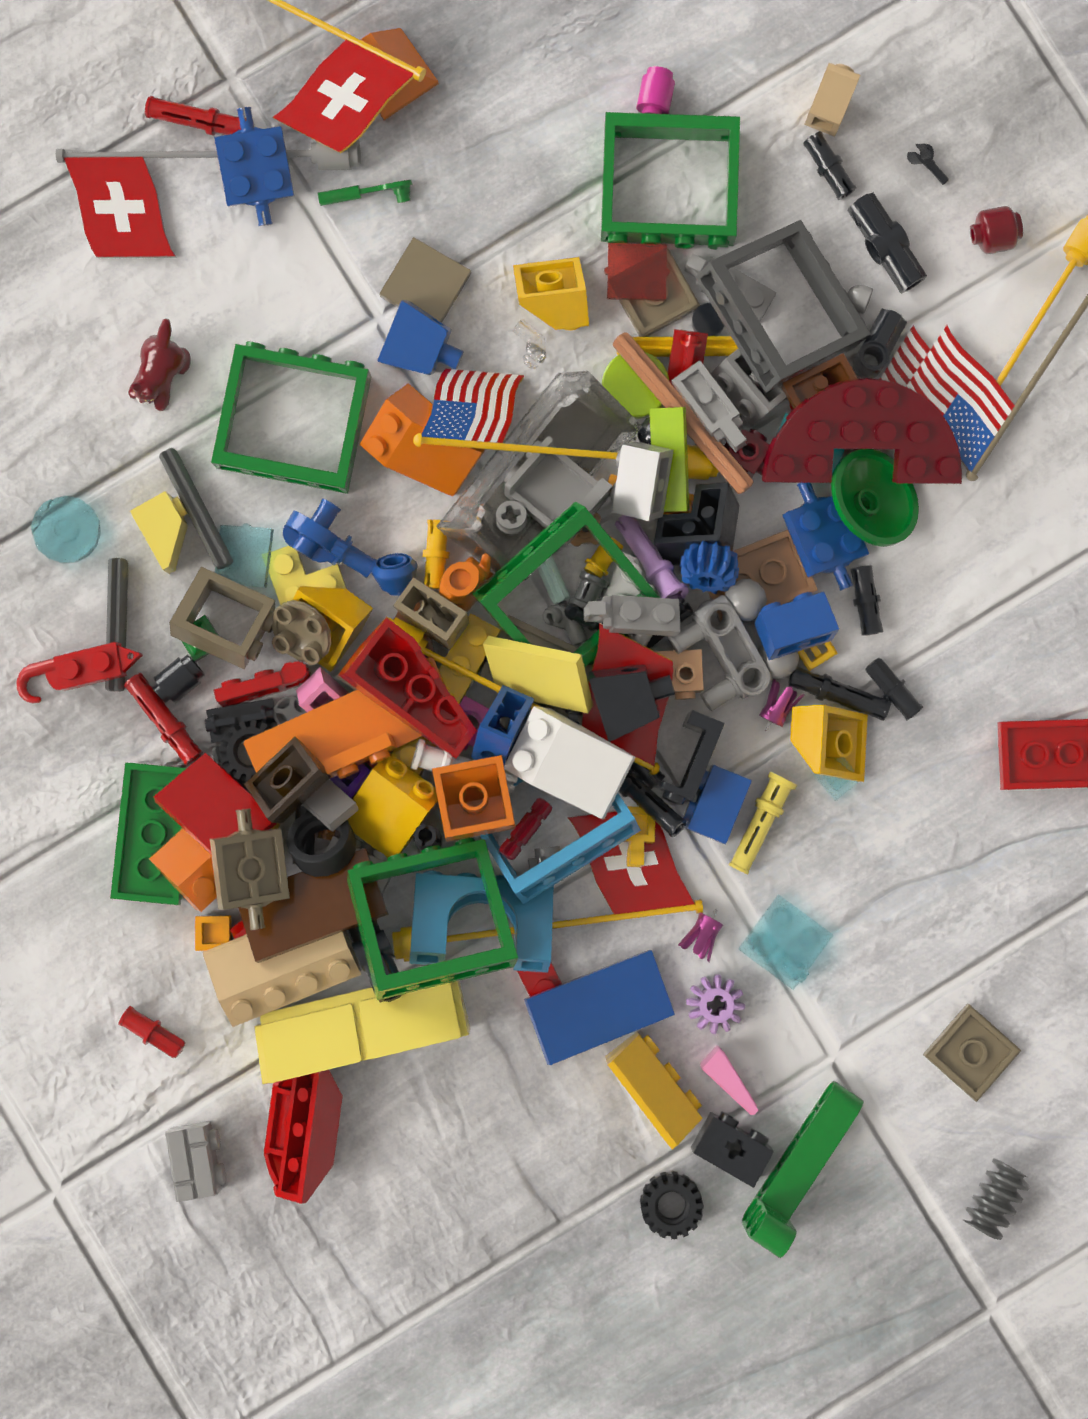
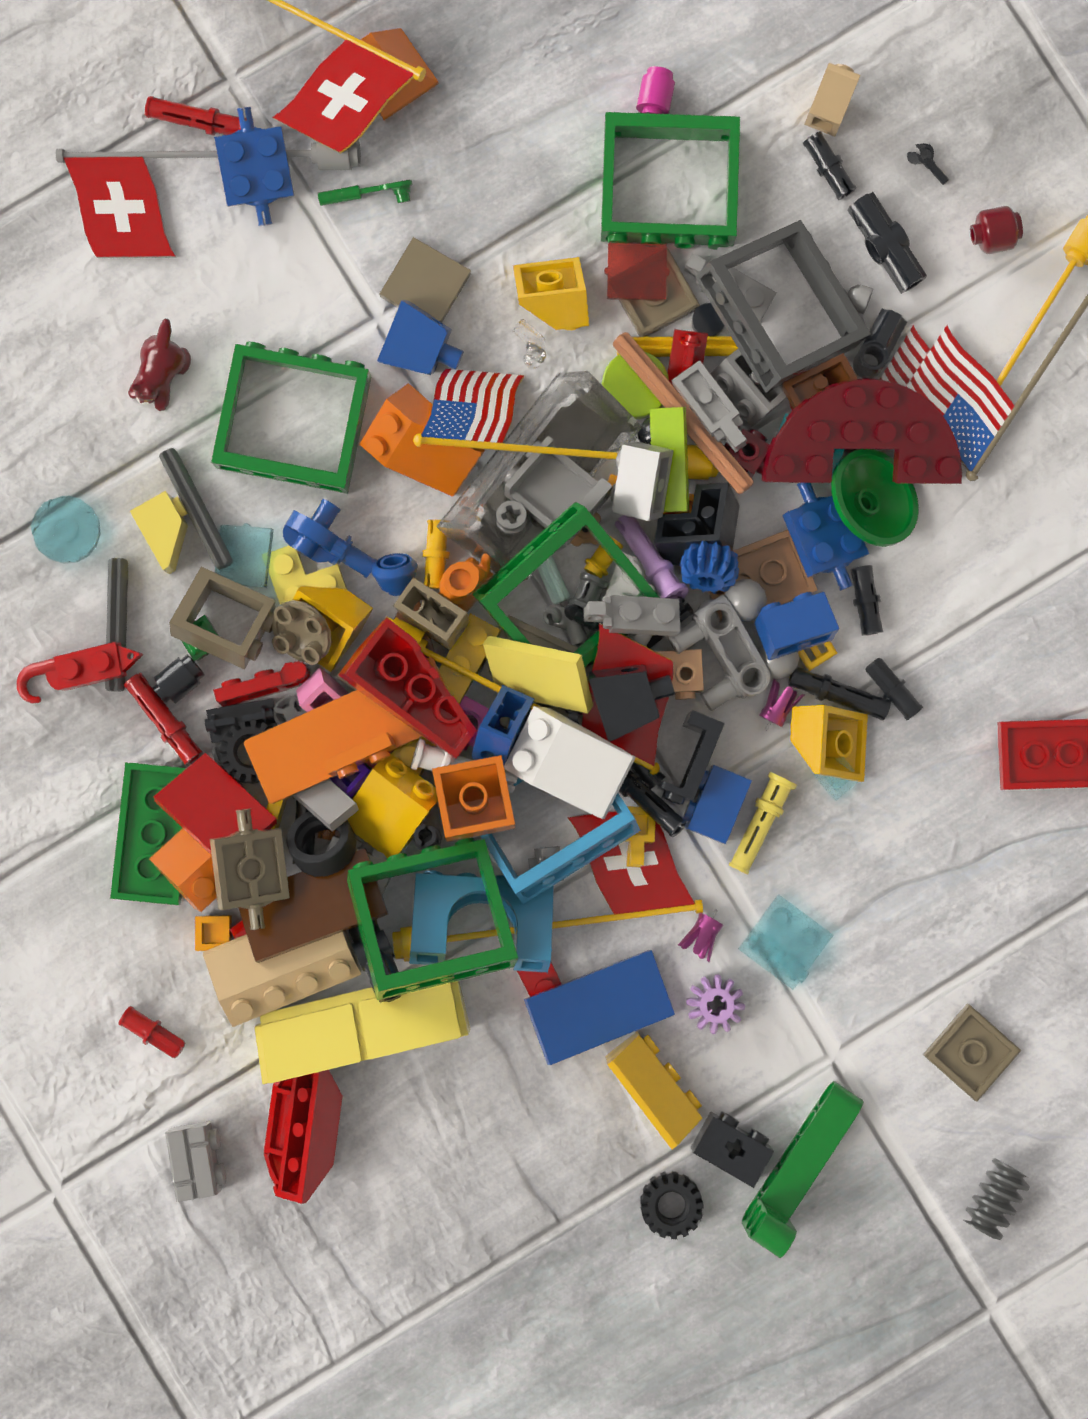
dark brown slope [245,736,331,823] -> none
dark red axle [499,798,553,860] -> none
bright pink slope [700,1045,759,1115] -> none

